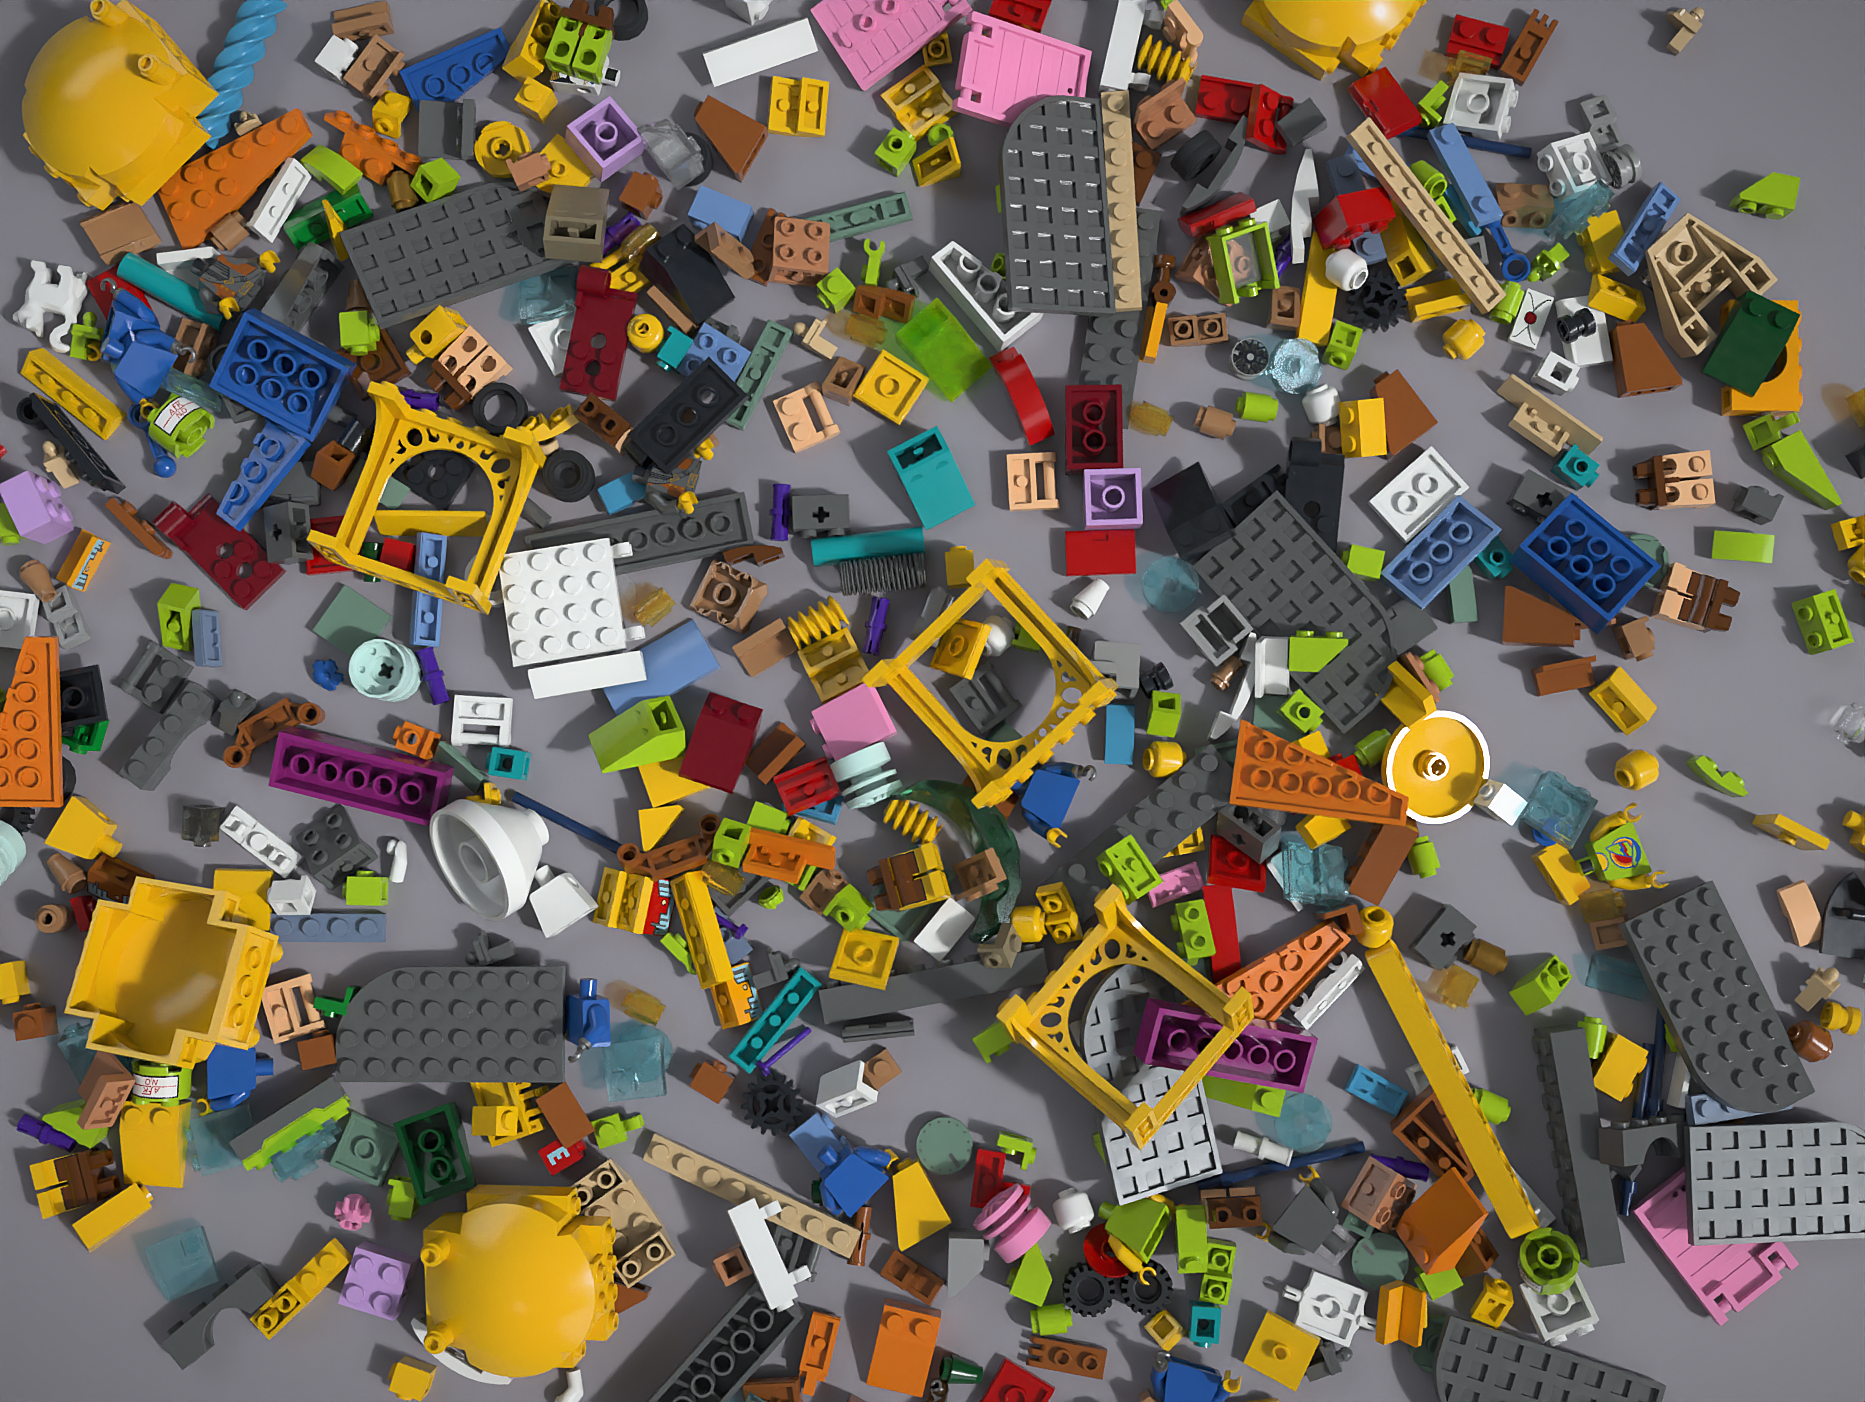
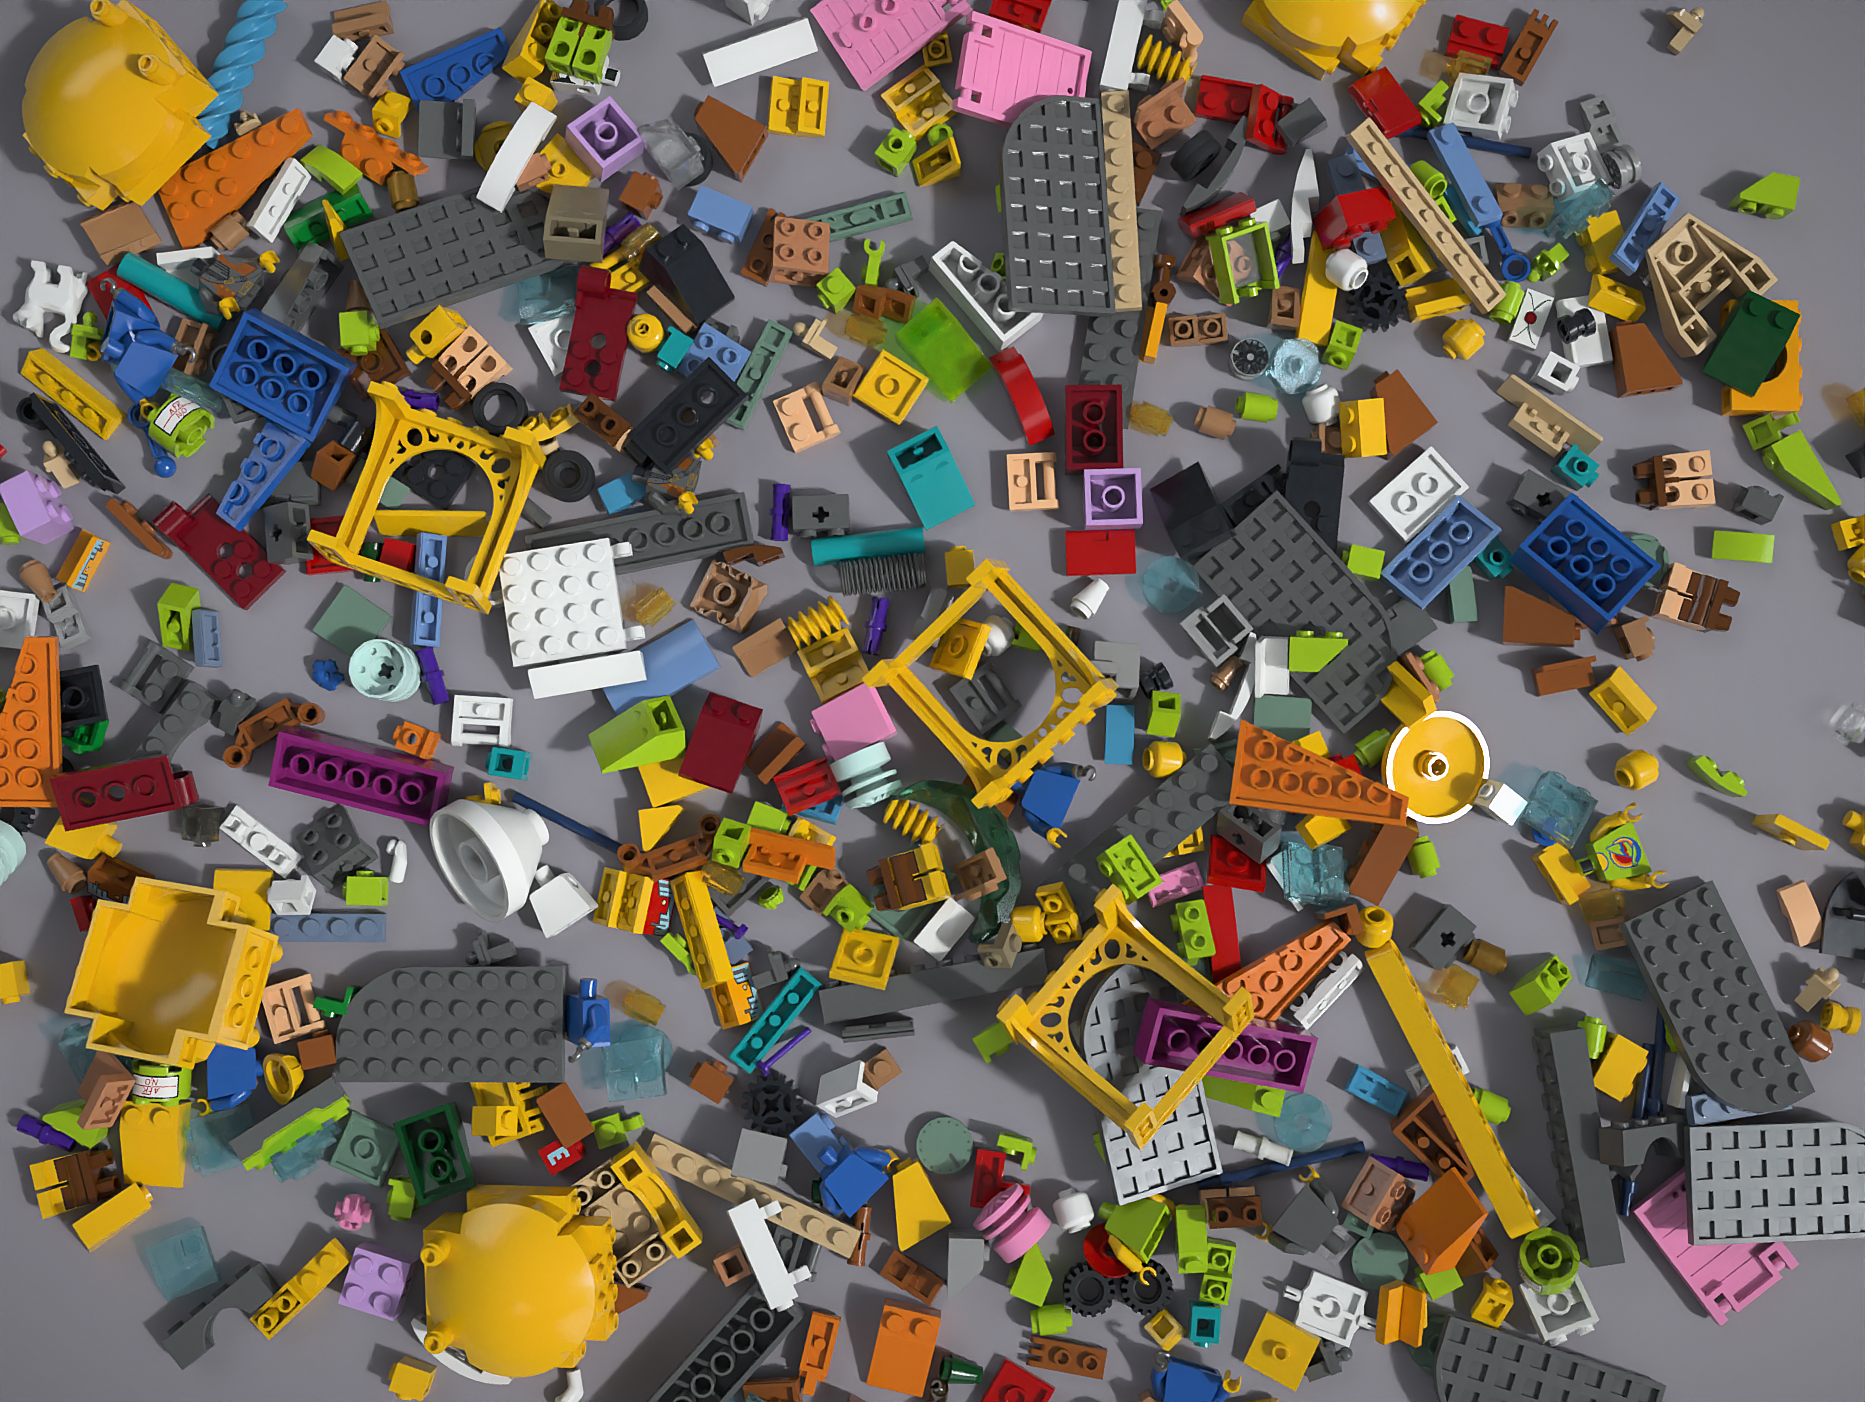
dark orange brick [12,1002,59,1041] -> none
medium nougat brick [35,904,75,933] -> none
lime brick [410,158,461,203] -> none
sand green slope [435,741,489,793] -> none
medium nougat bracket [694,222,755,280] -> none
lime brick [1276,689,1324,734] -> none
lime bracket [1792,589,1854,655] -> none
none -> dark red hinge [49,754,199,832]
none -> yellow piece [263,1053,304,1105]
none -> white slope [476,102,557,213]
none -> yellow arch [610,1141,703,1259]
none -> light grey plate [729,1128,788,1187]

